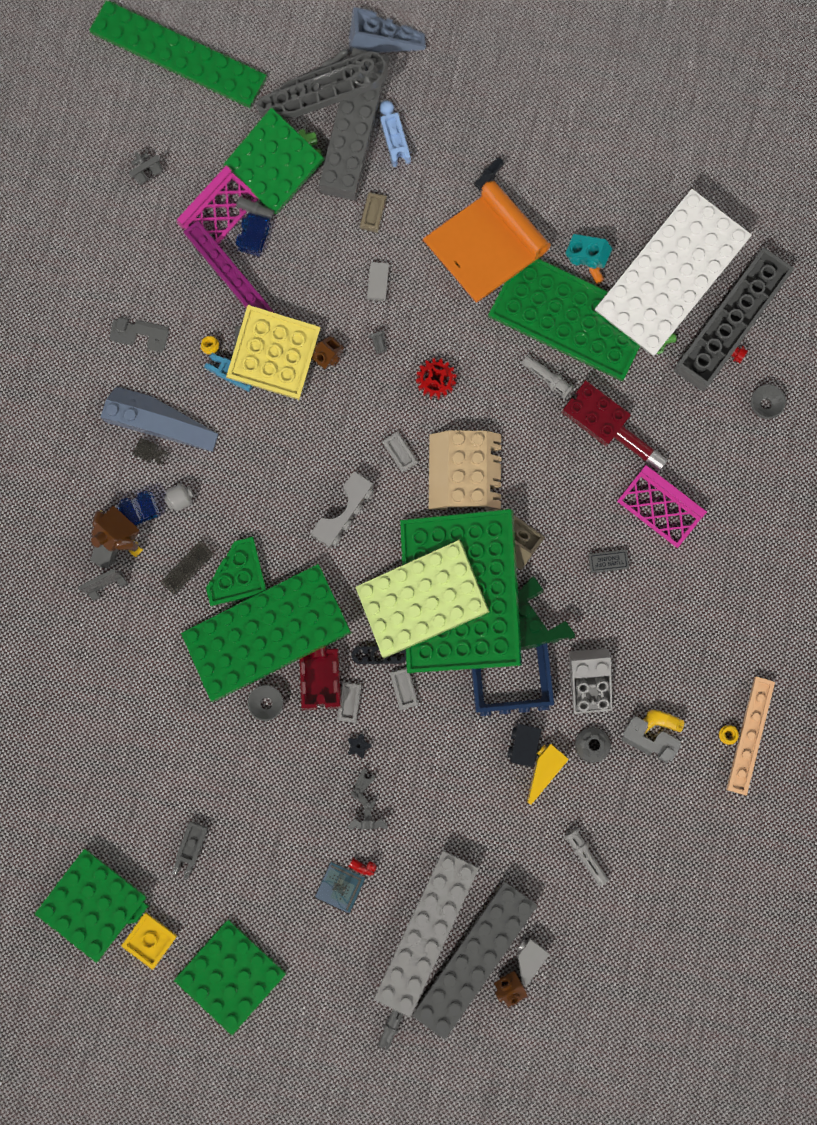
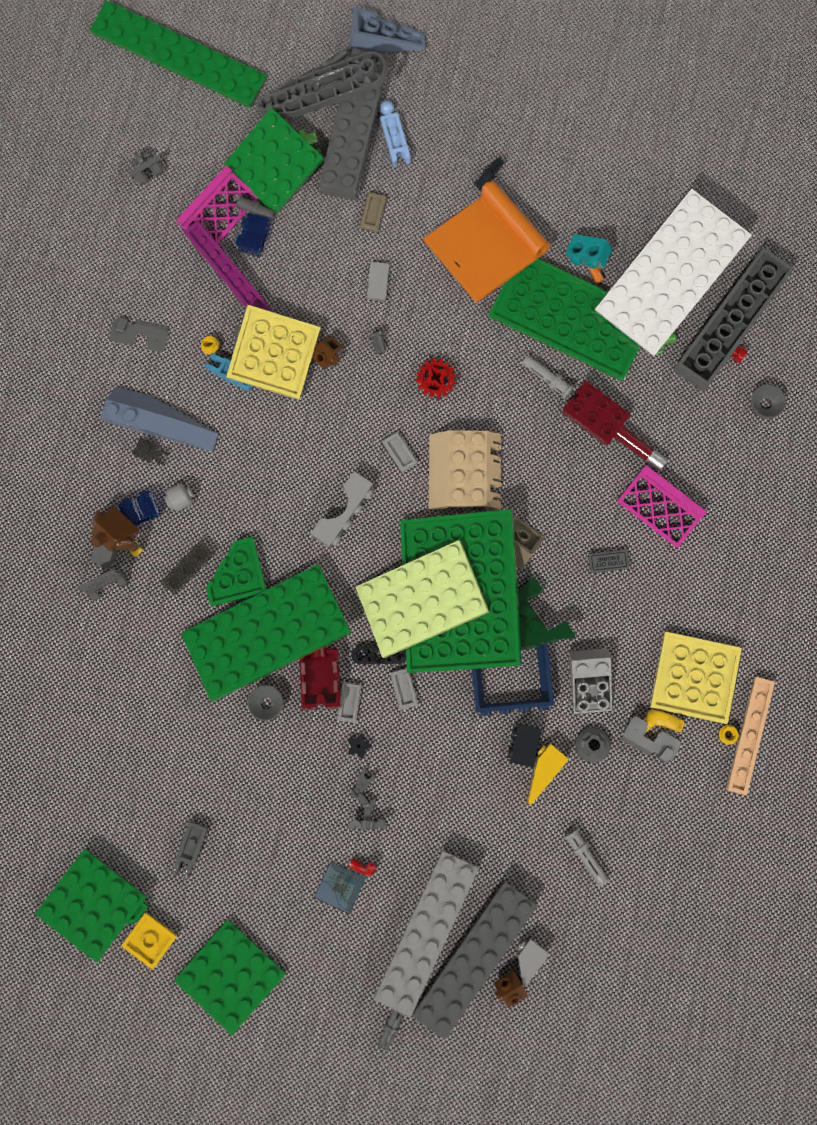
none -> light yellow plate [650,632,742,724]

